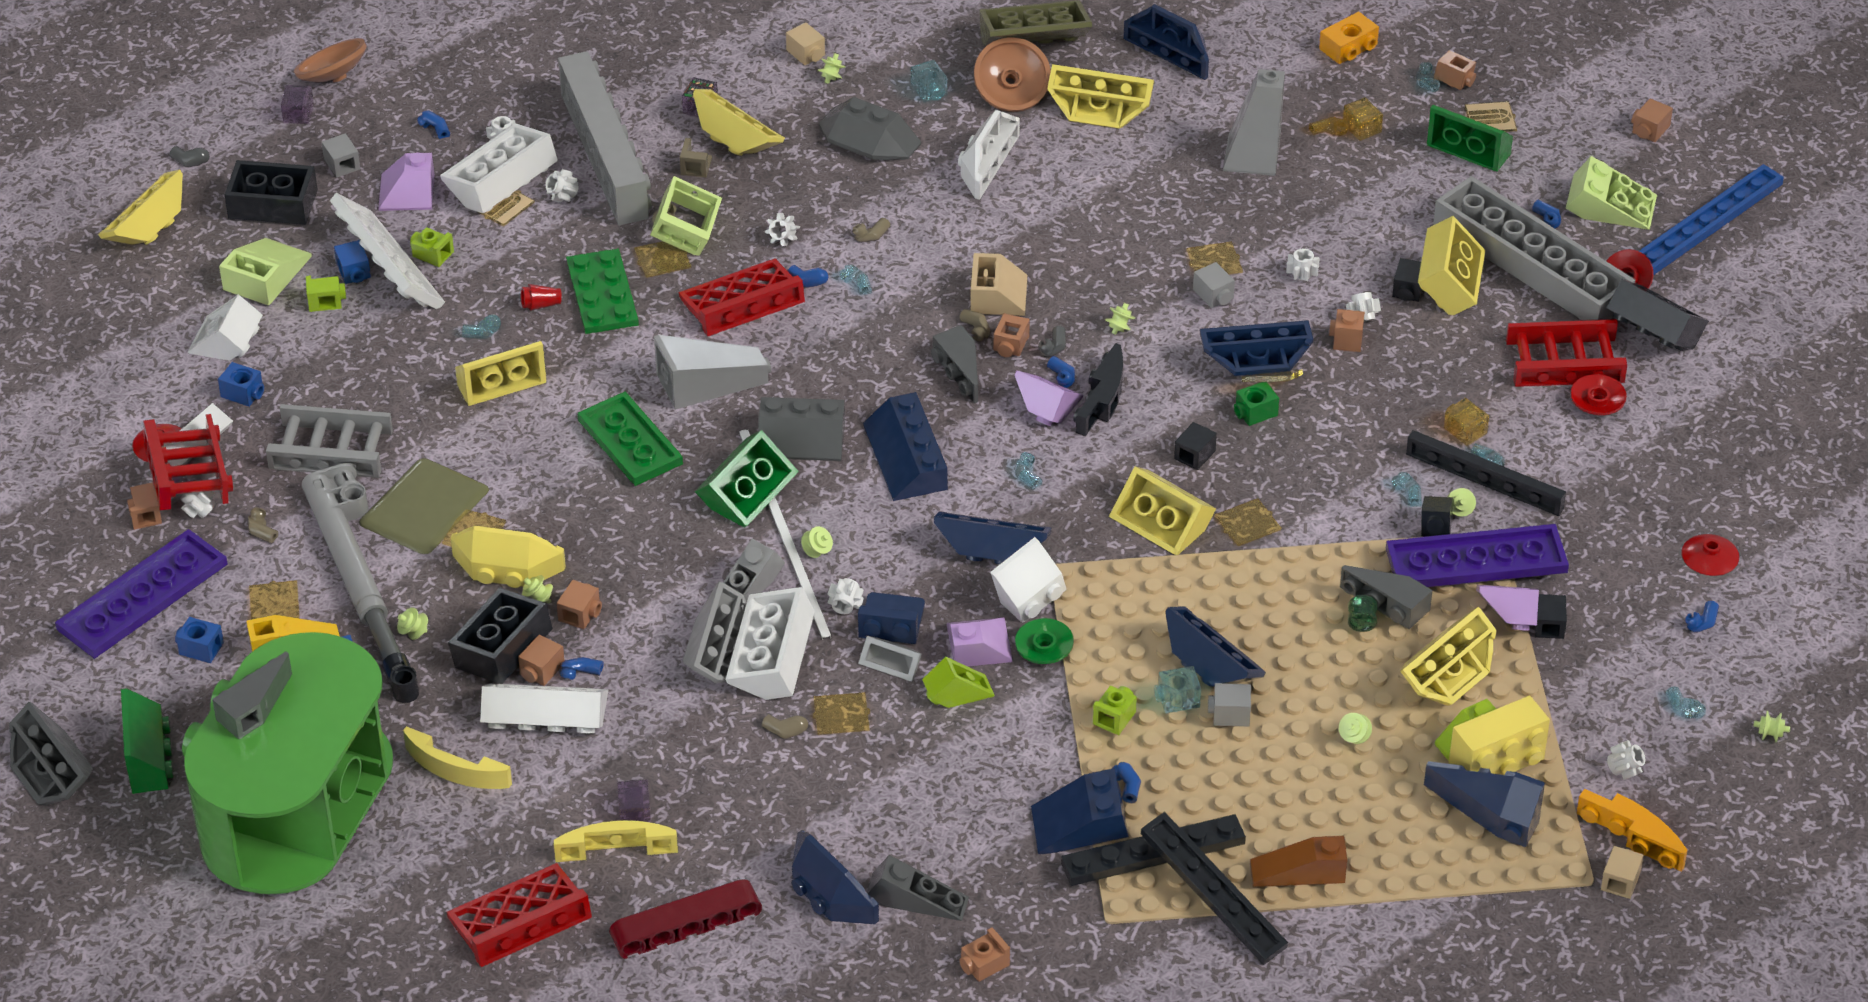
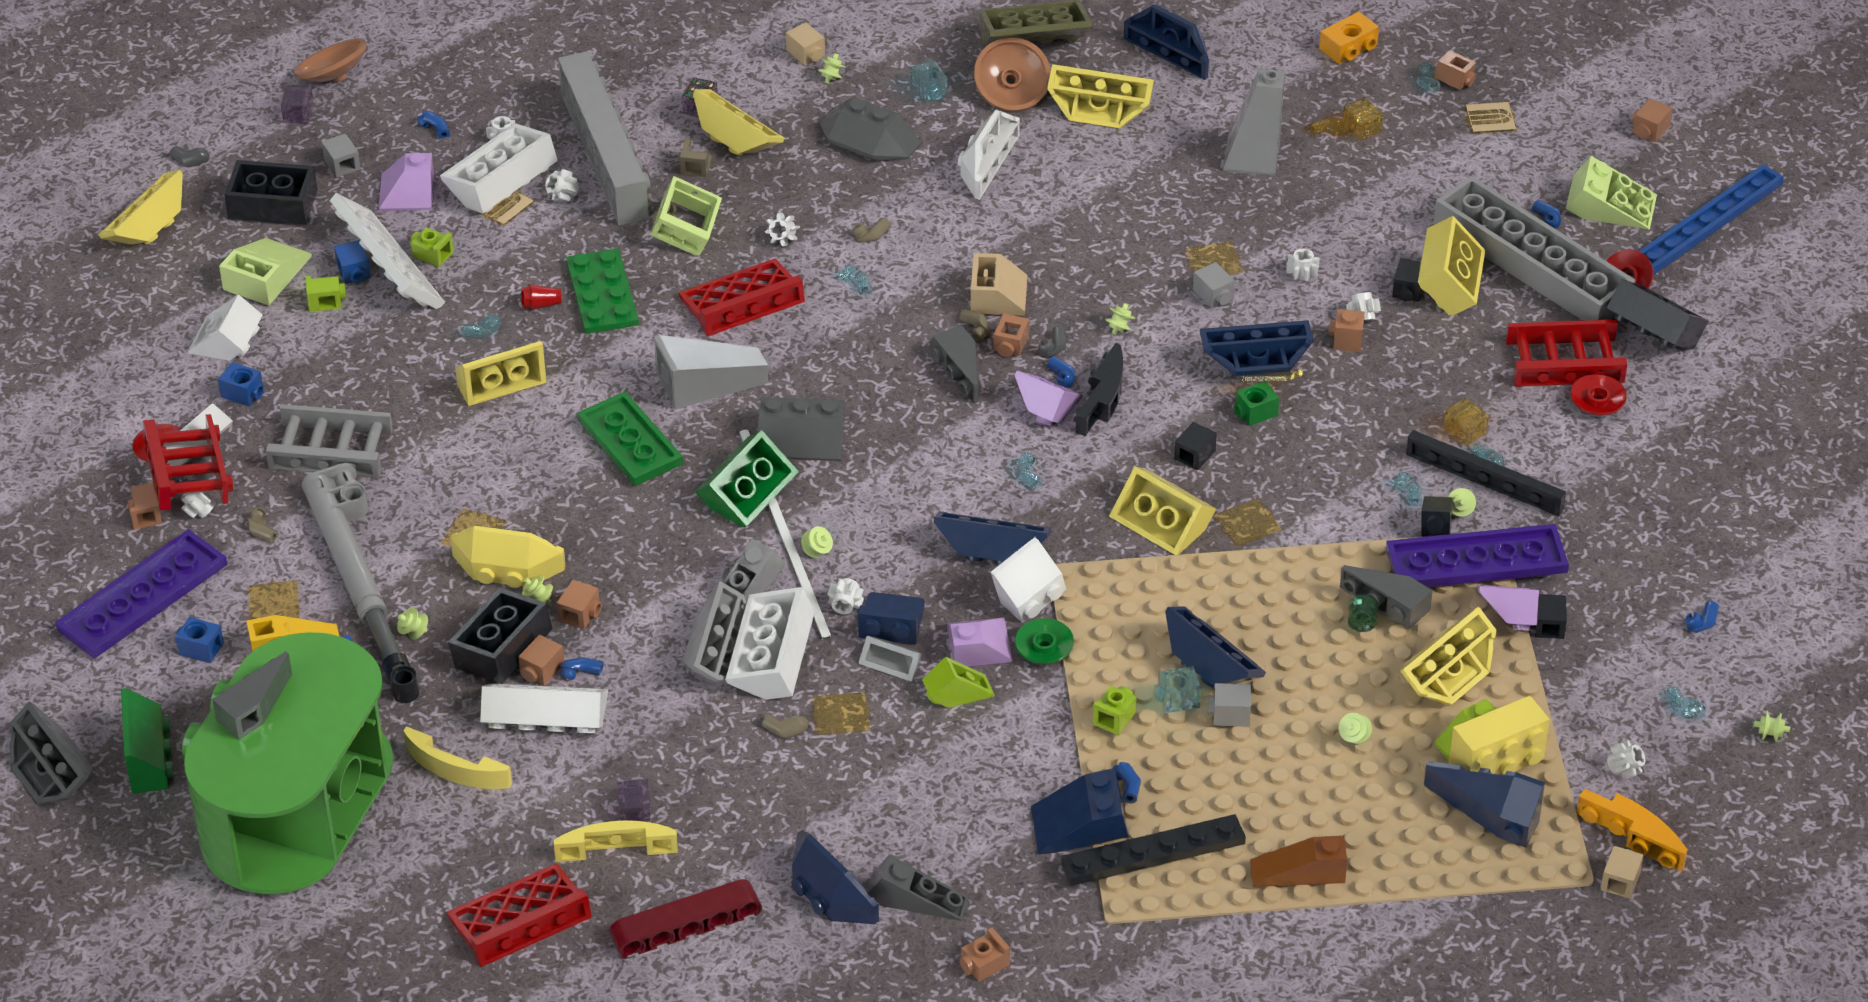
olive piece [359,458,489,554] -> none
clear yellow piece [634,241,691,278] -> none
blue arm [788,265,829,288] -> none
dark blue slope [863,392,948,501] -> none
black plate [1140,811,1288,965] -> none
green slope [1427,105,1513,172] -> none
red dish [1682,534,1739,576] -> none

